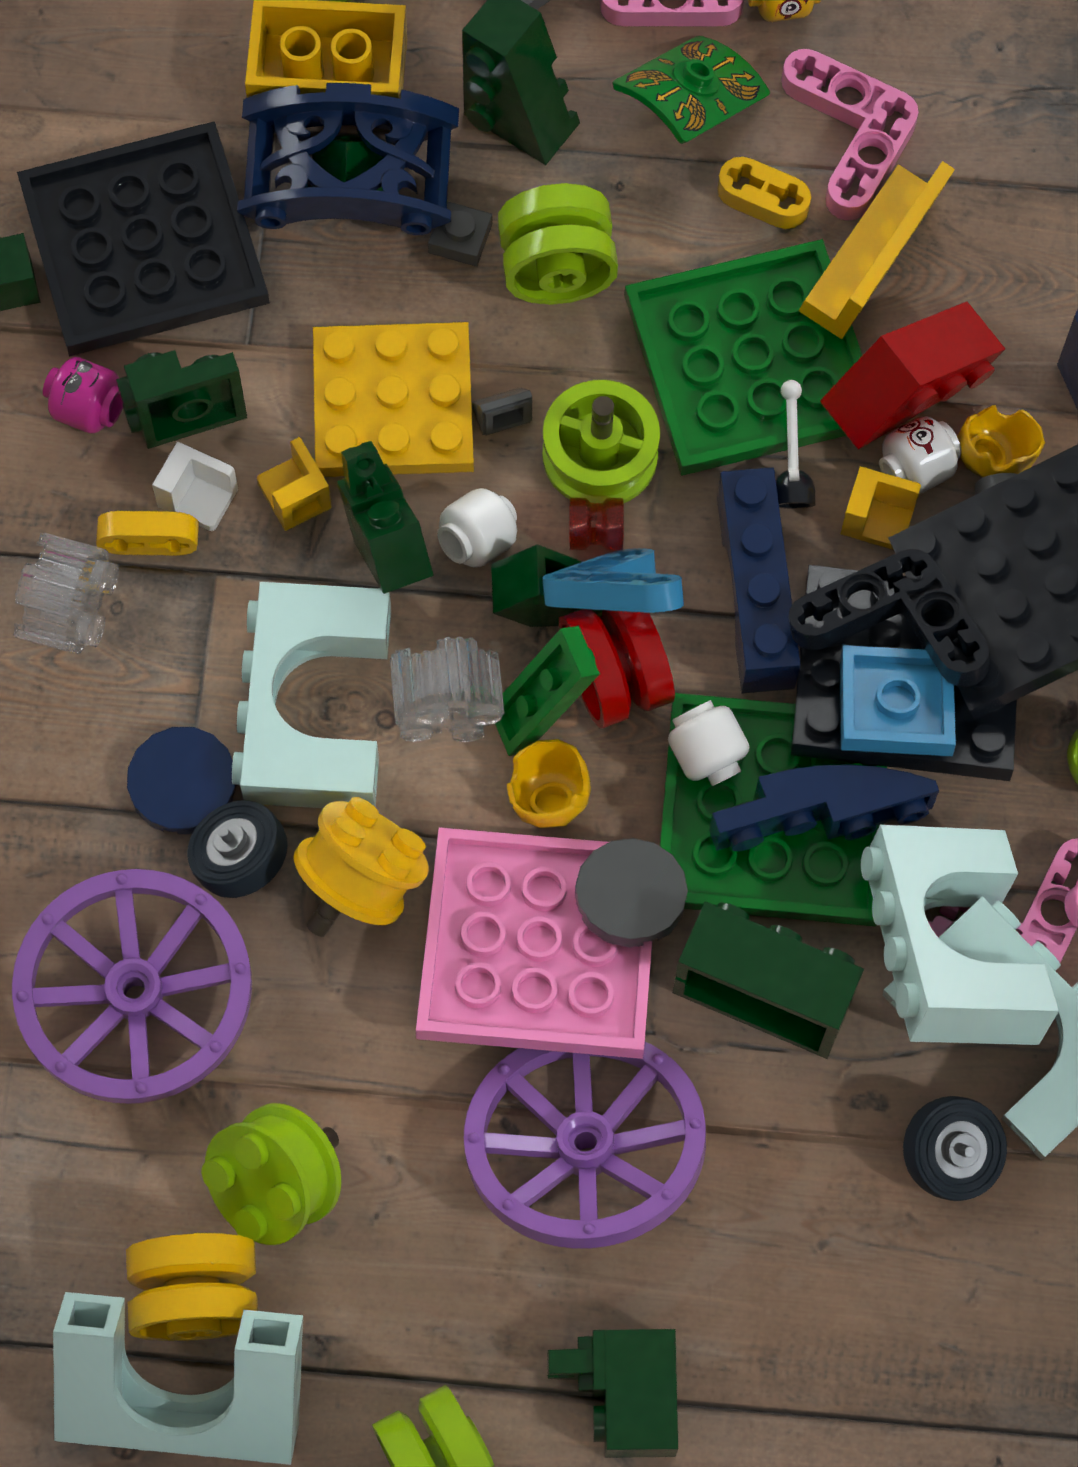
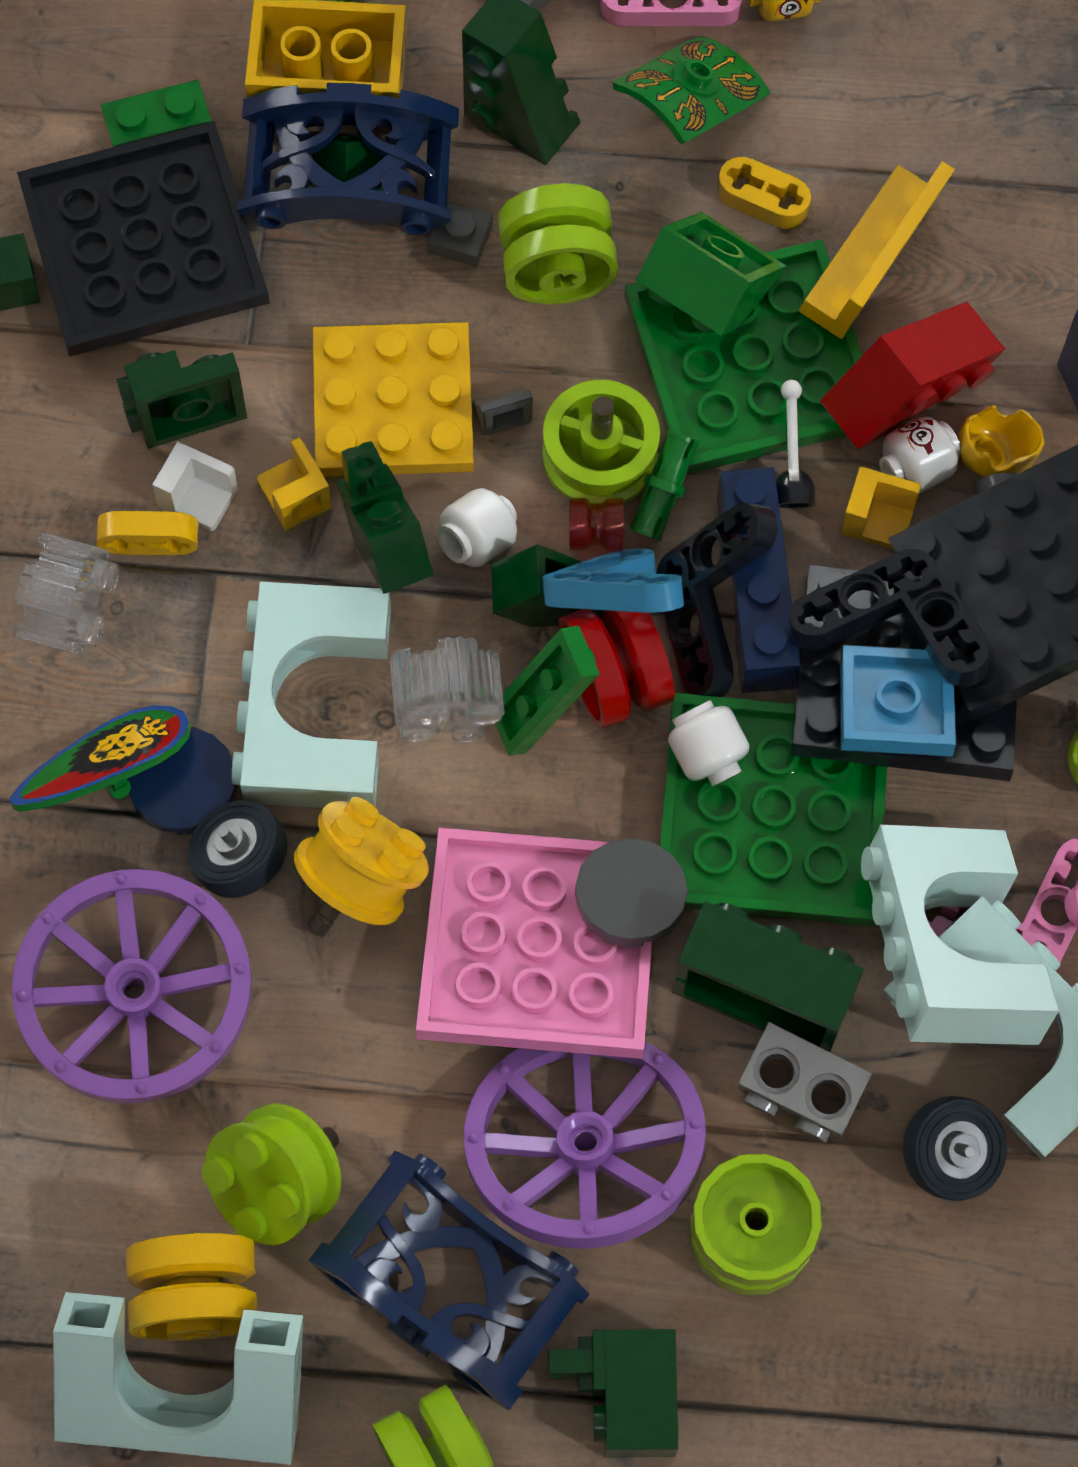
dark pink head [43,357,123,434] -> none
yellow hair [507,739,591,828] -> none
dark blue slope [709,765,939,851] -> none
bright pink beam [781,49,919,220] -> none
none -> shield [10,705,191,812]
none -> green plate [101,79,212,147]
none -> dark blue fence [308,1151,589,1410]
none -> green pin [629,430,700,541]
none -> green slope [635,212,786,336]
none -> black beam [656,502,778,697]
none -> lime wheel [689,1154,822,1295]
none -> light grey brick [738,1022,872,1143]

